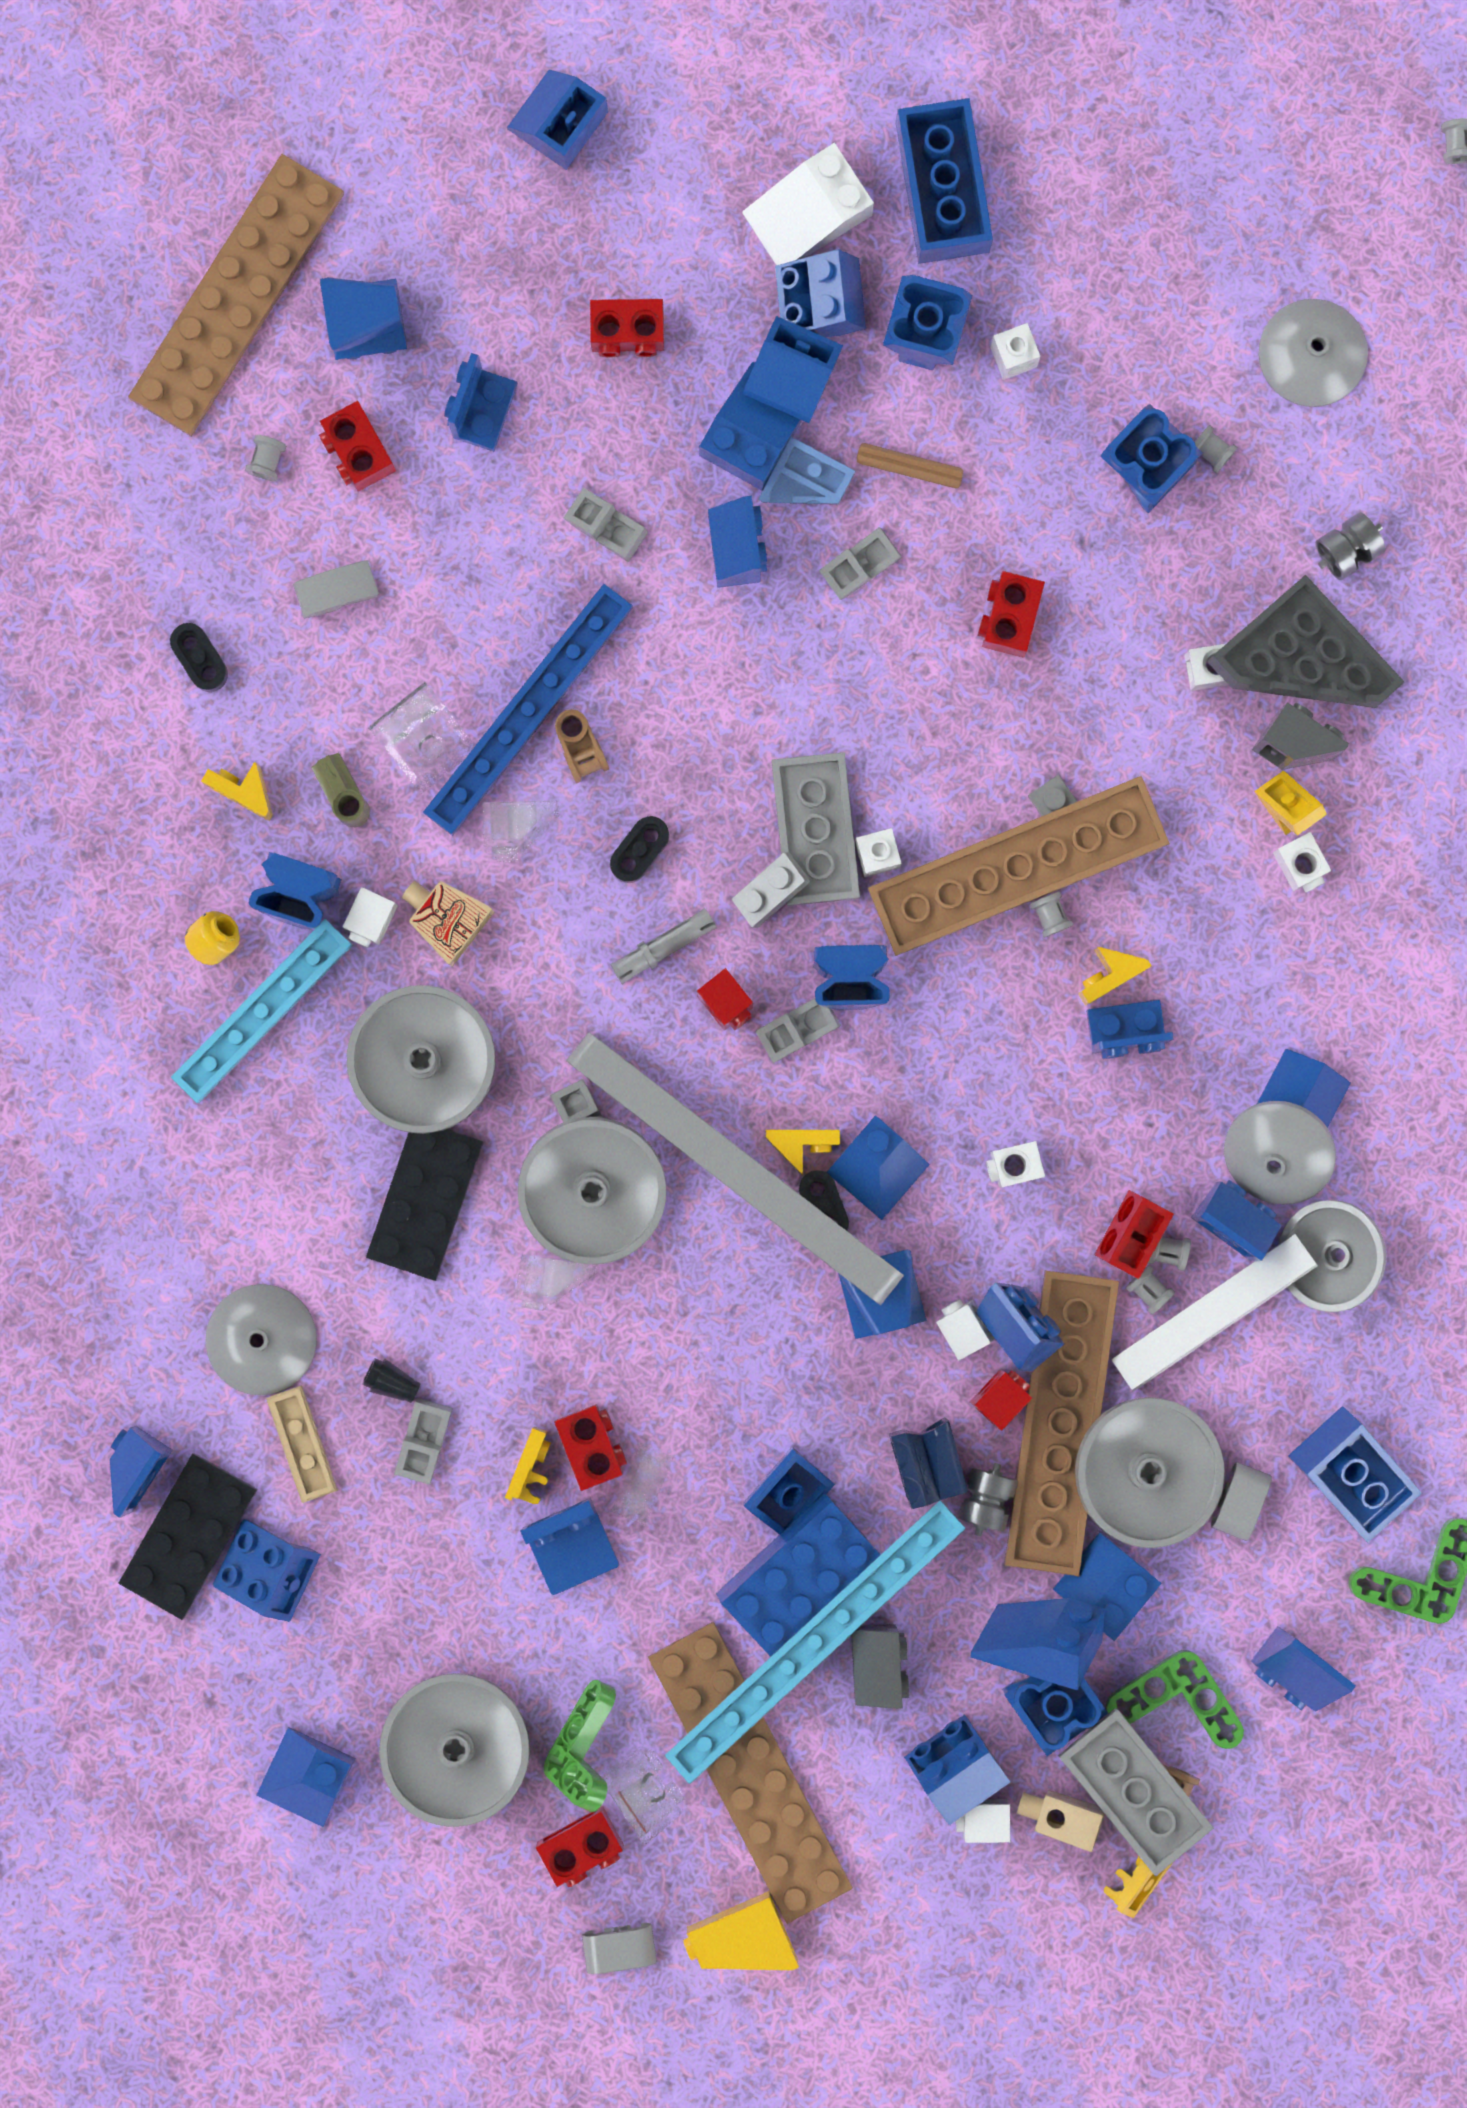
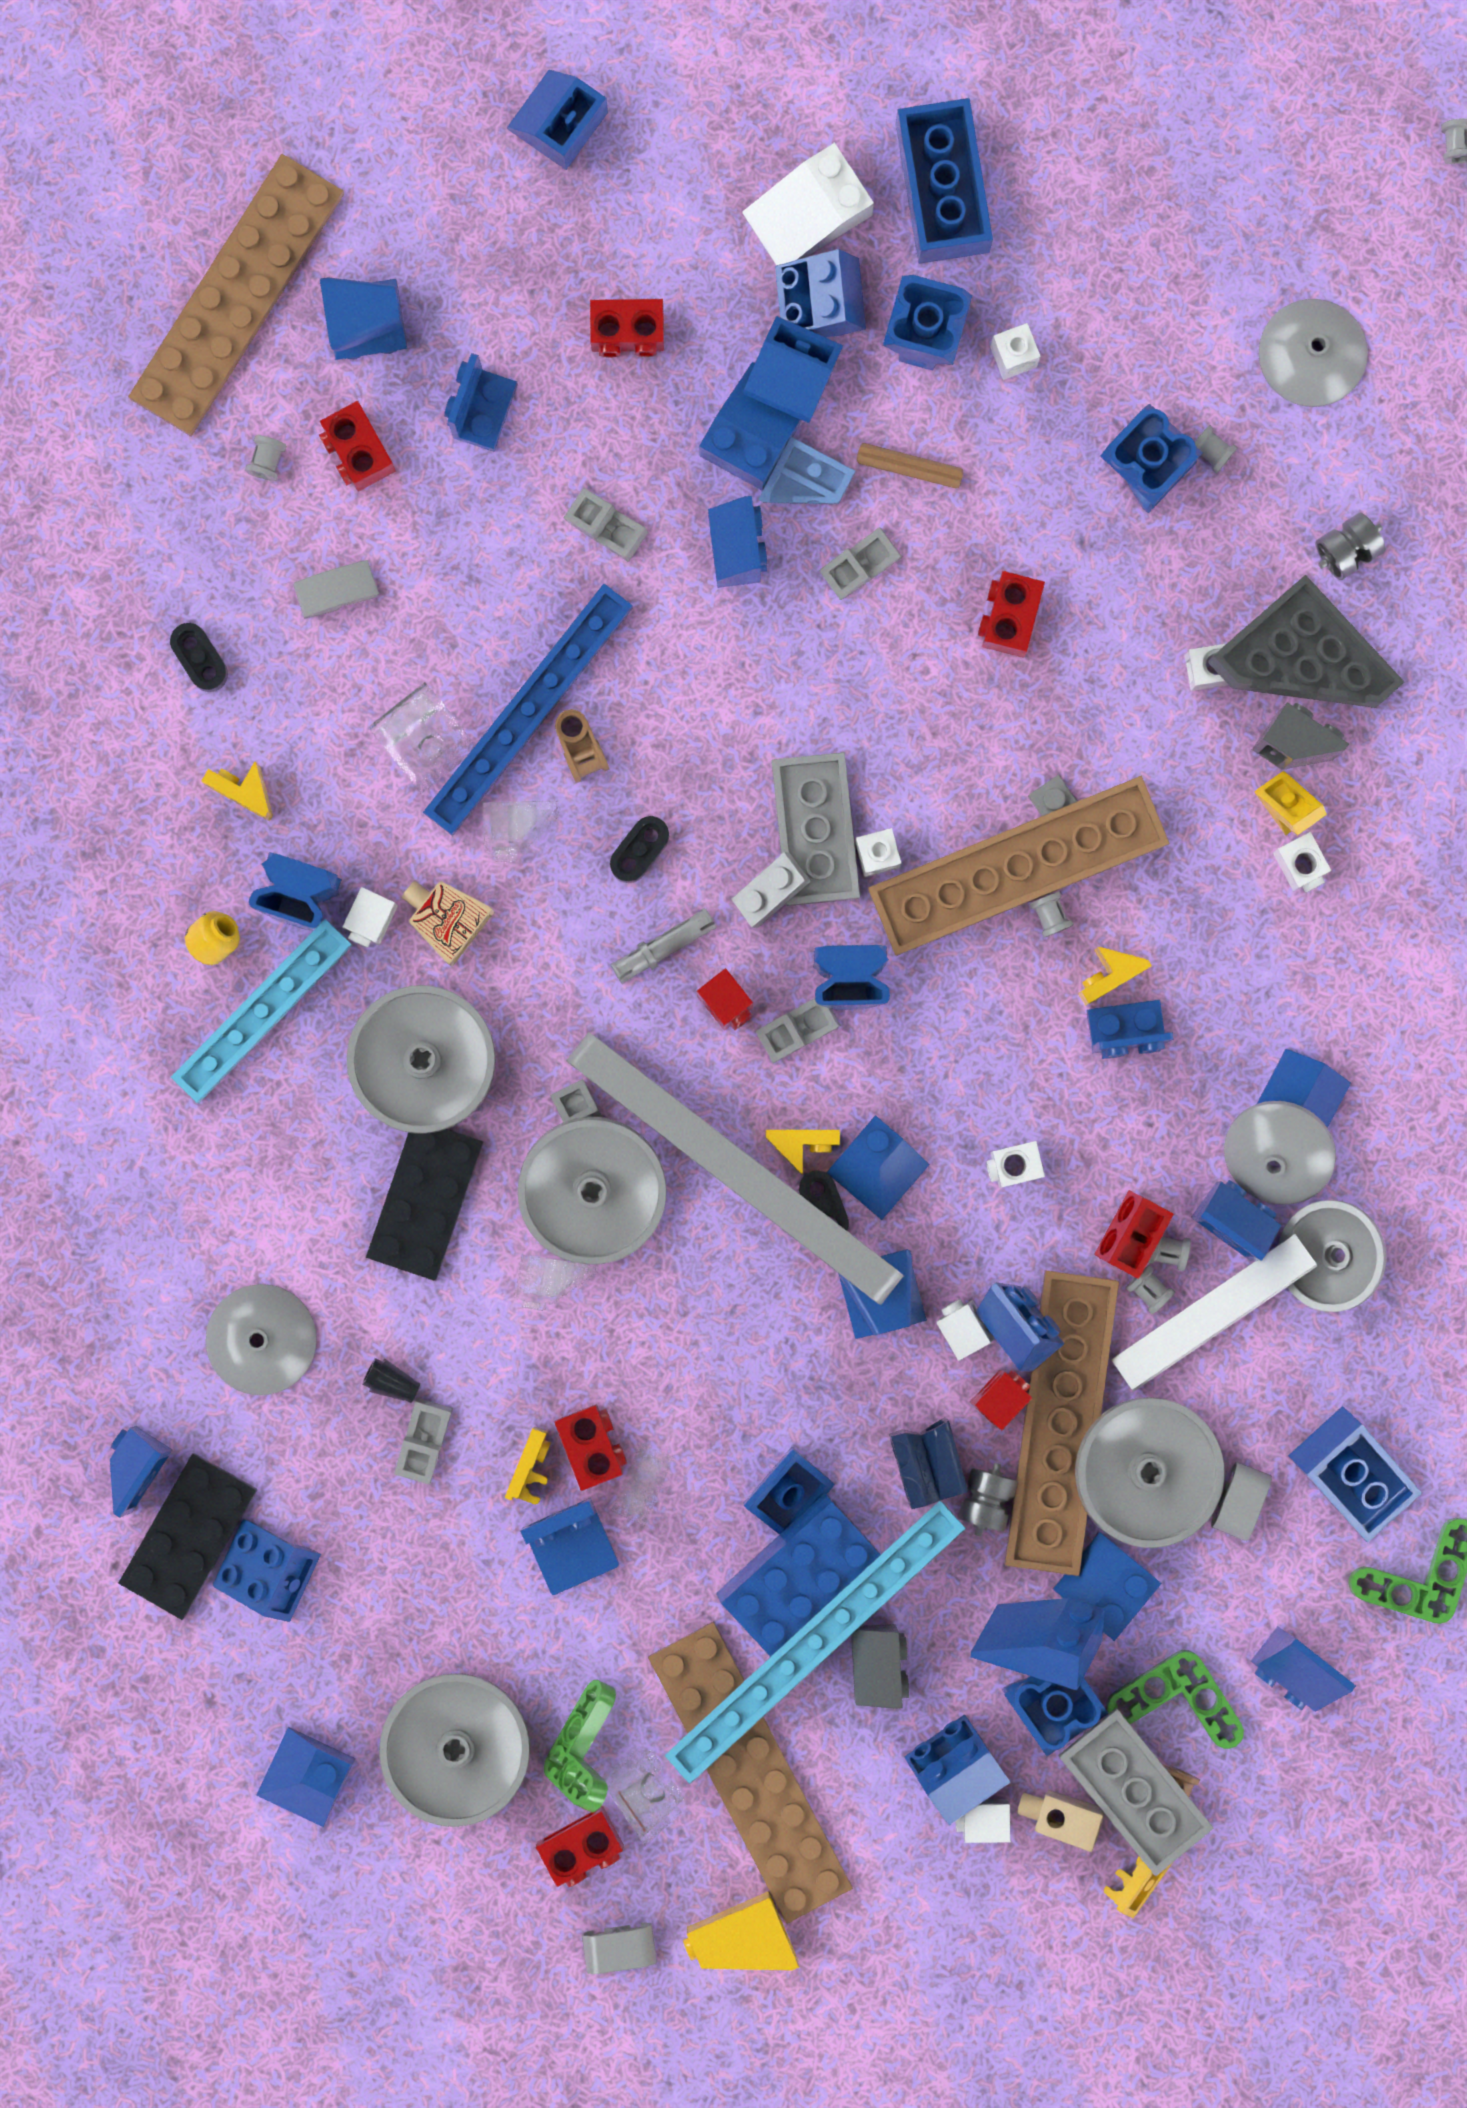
tan tile [266,1385,338,1503] -> none
olive piece [311,752,370,828] -> none

